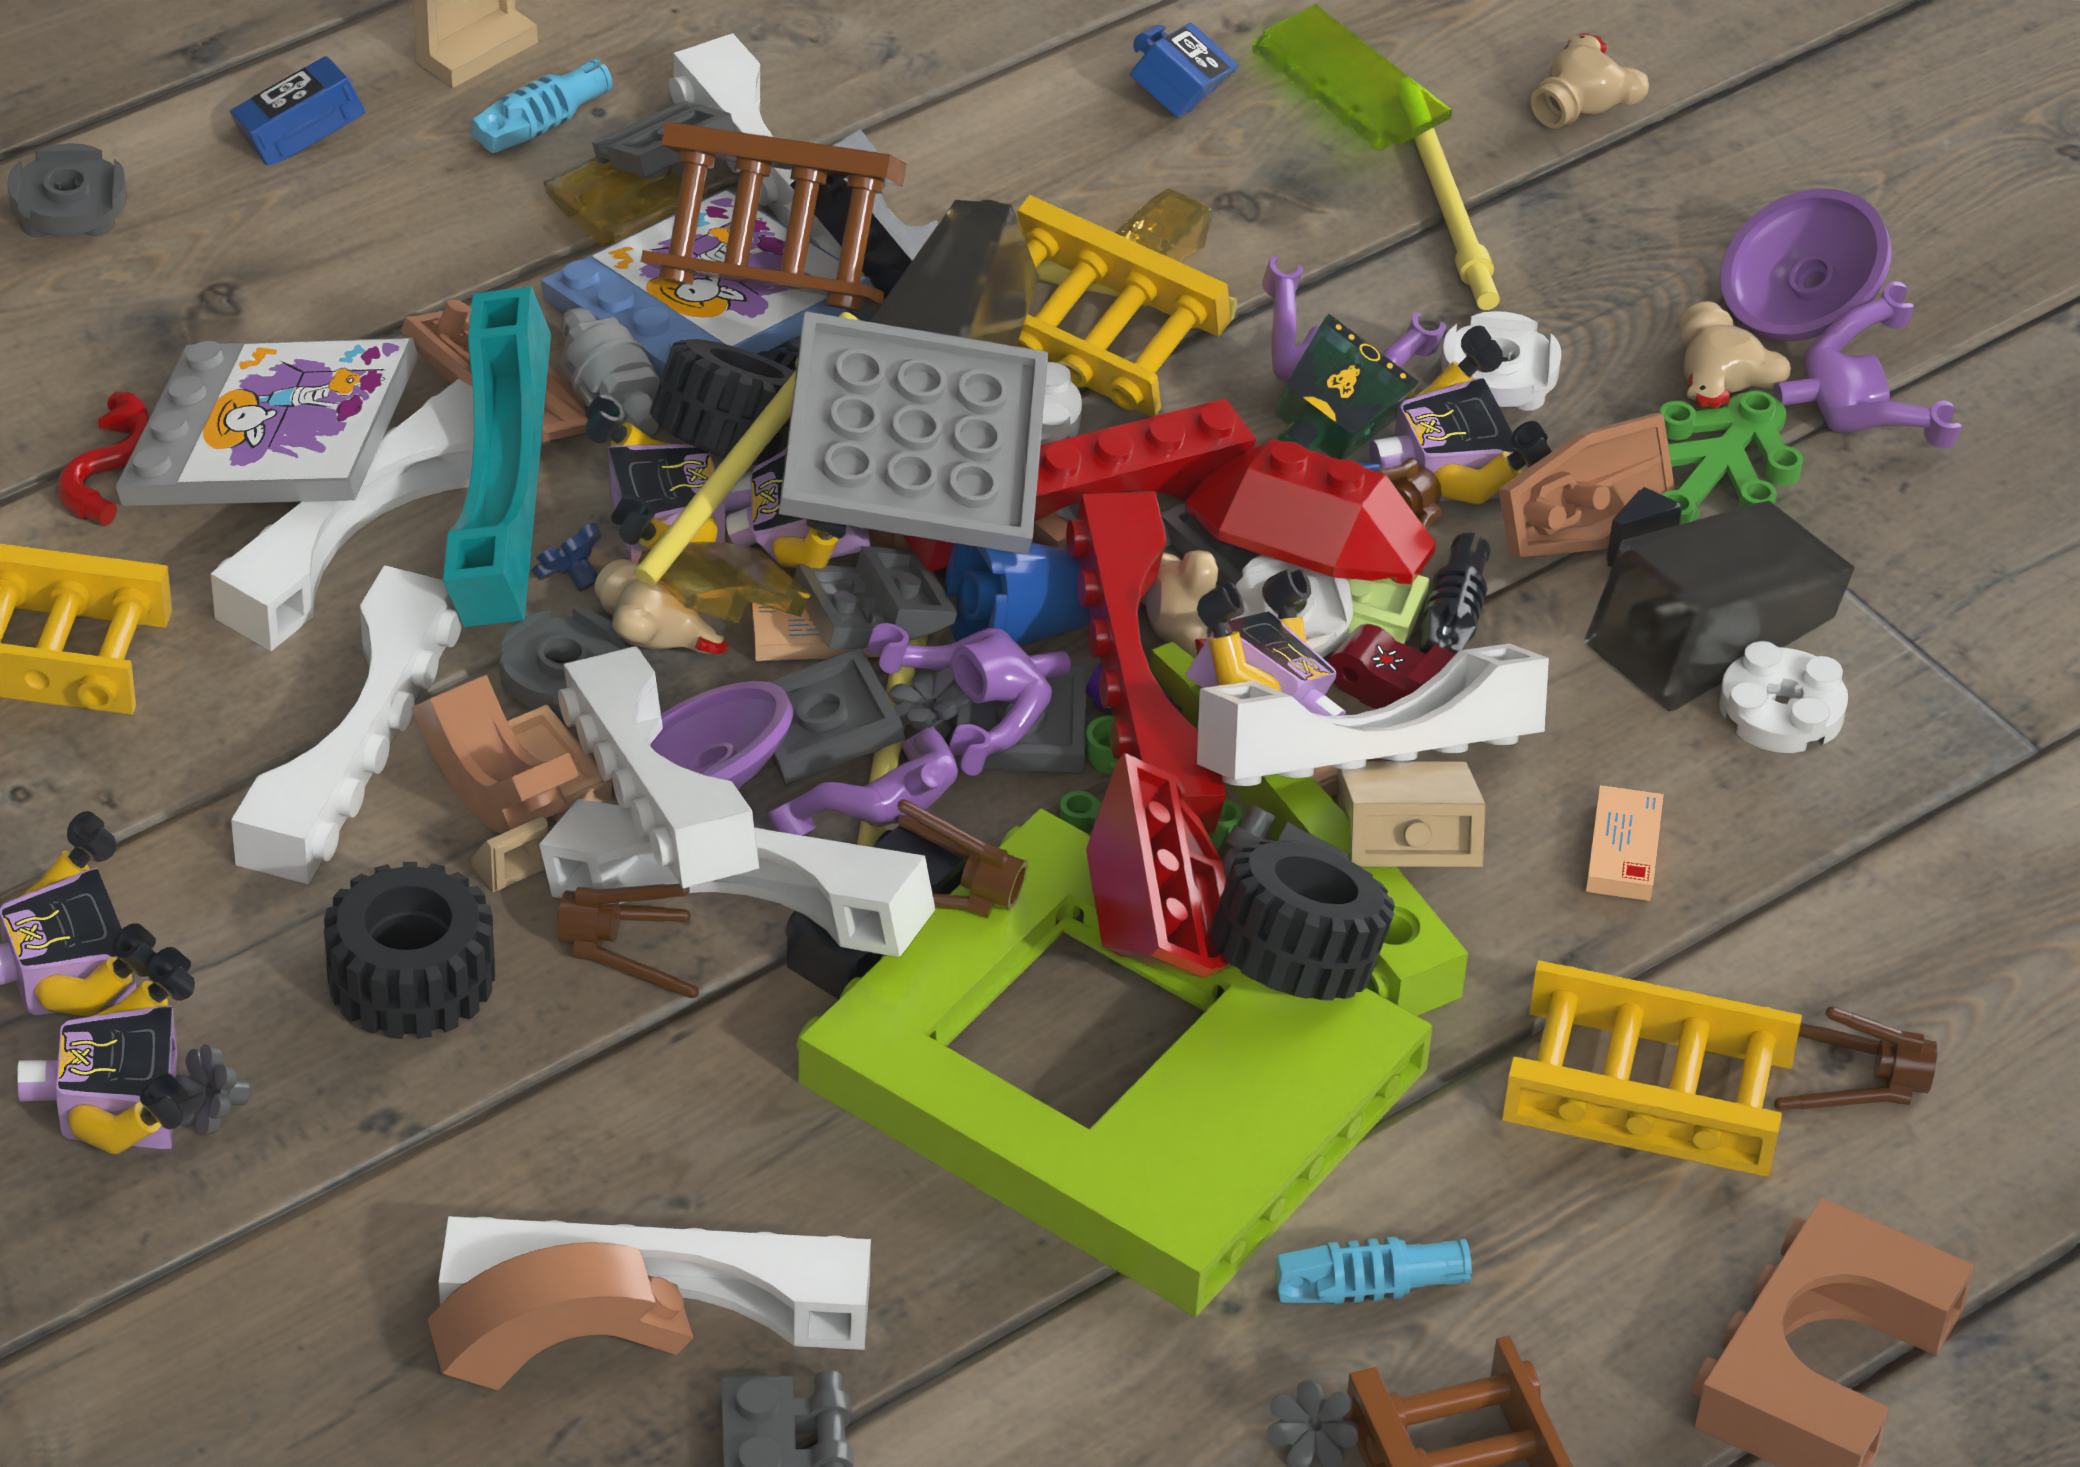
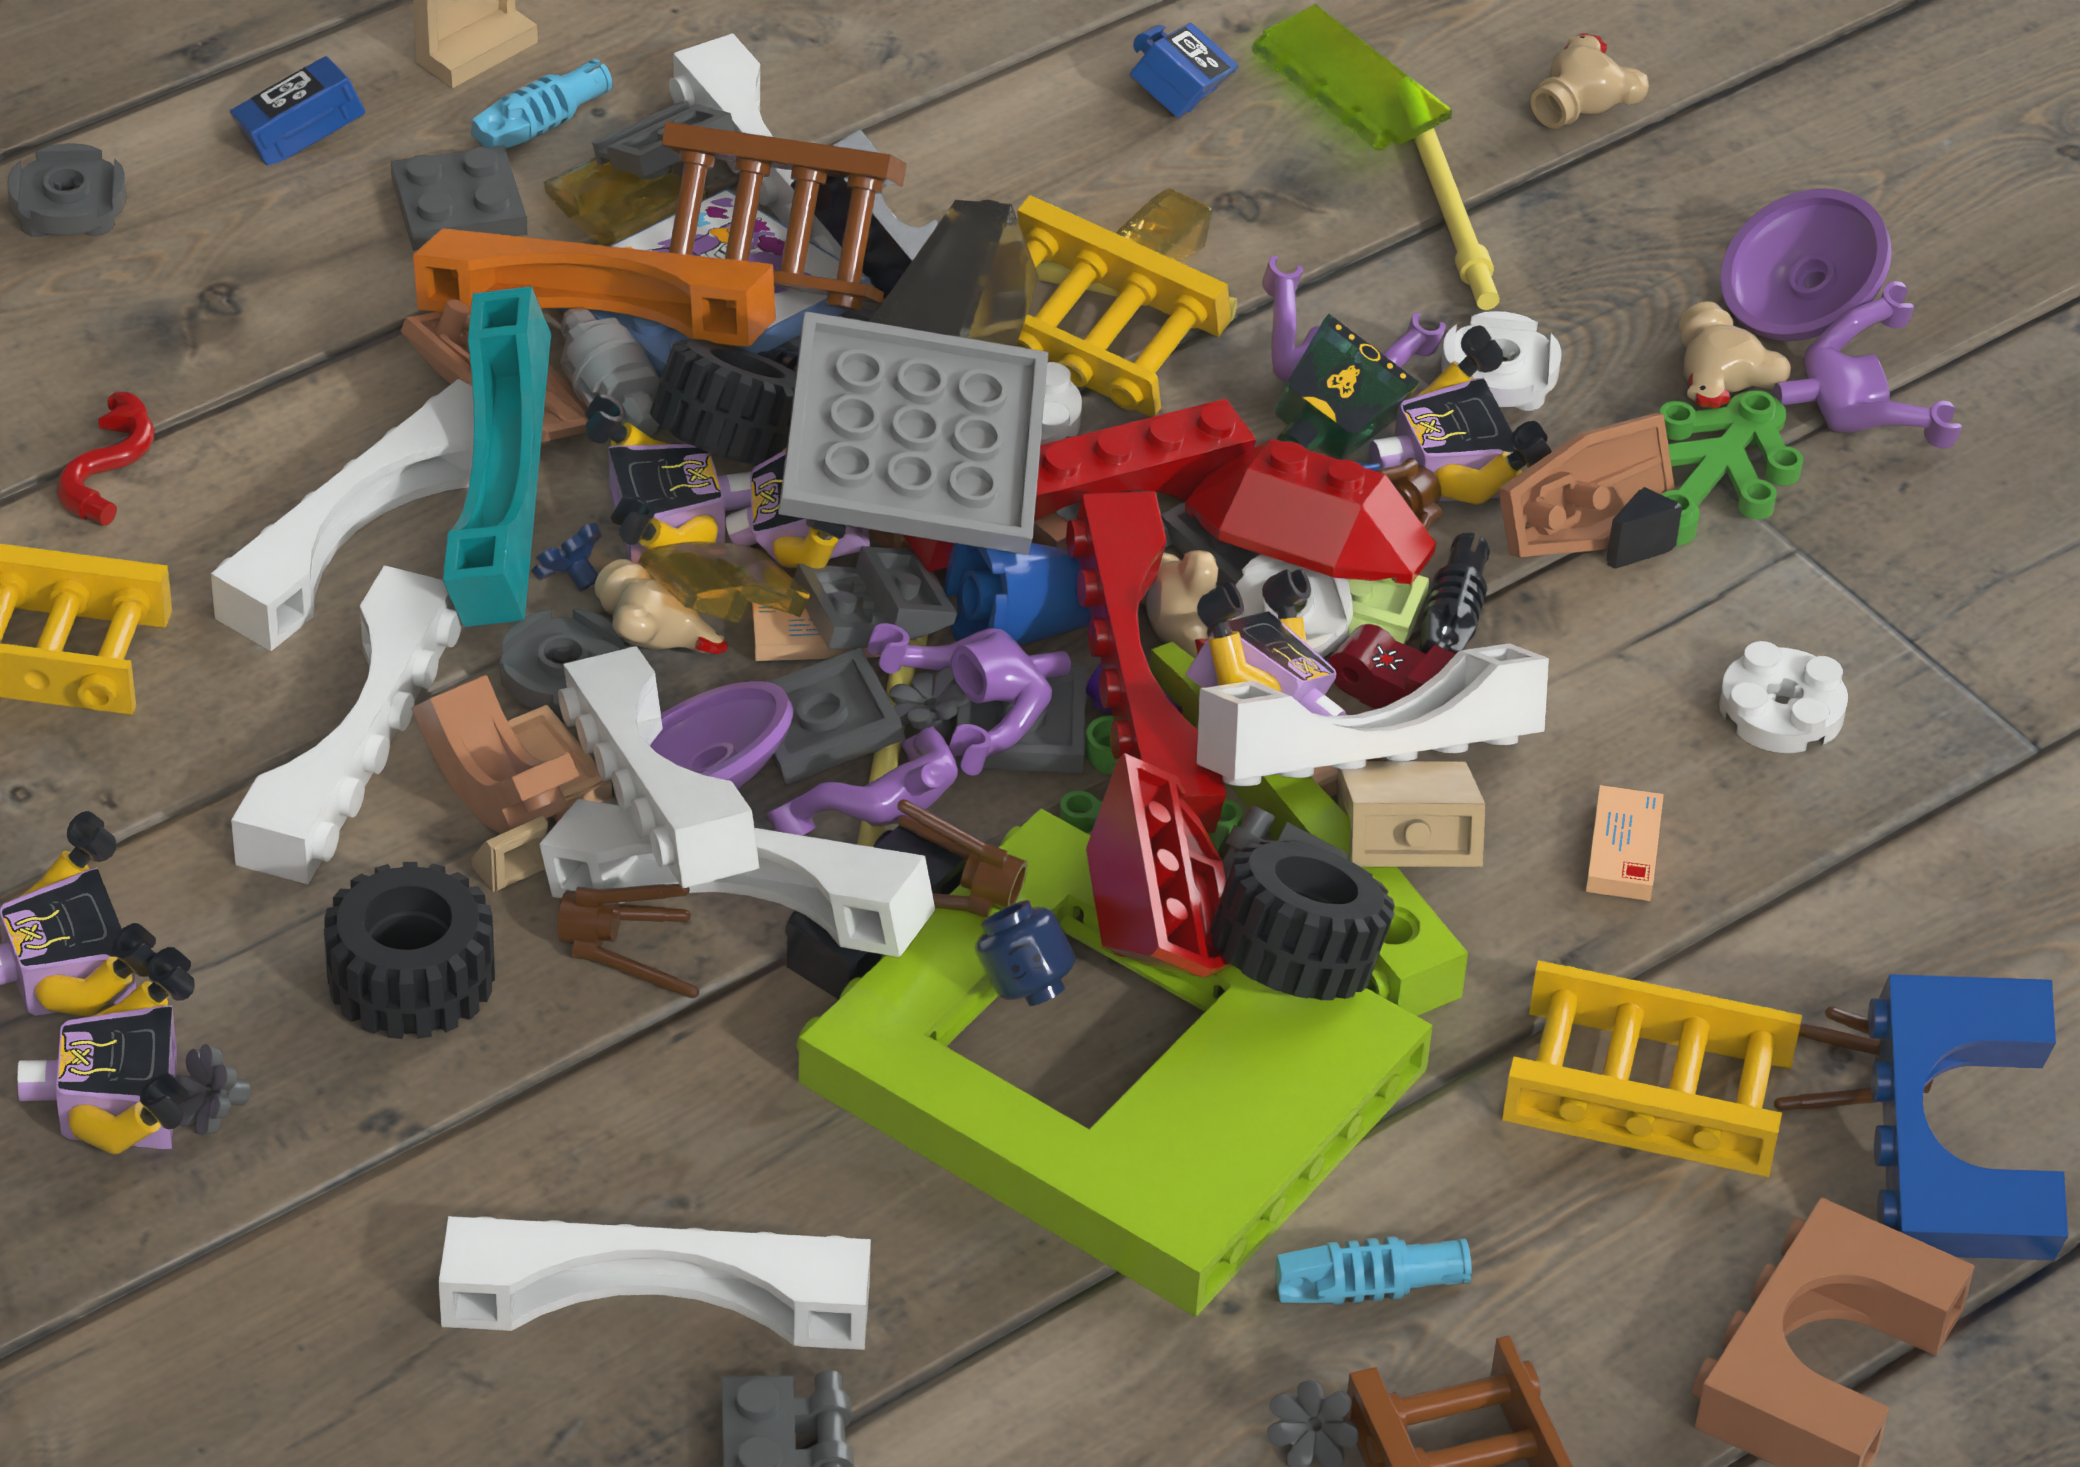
plate [116,338,418,506] -> none
nougat arch [427,1242,693,1391] -> none
light yellow bar [634,312,858,587] -> none
clear smoke slope [1583,500,1855,712] -> none
none -> dark grey plate [391,145,527,251]
none -> orange arch [413,228,776,347]
none -> dark blue head [975,900,1076,1006]
none -> blue arch [1868,974,2068,1260]

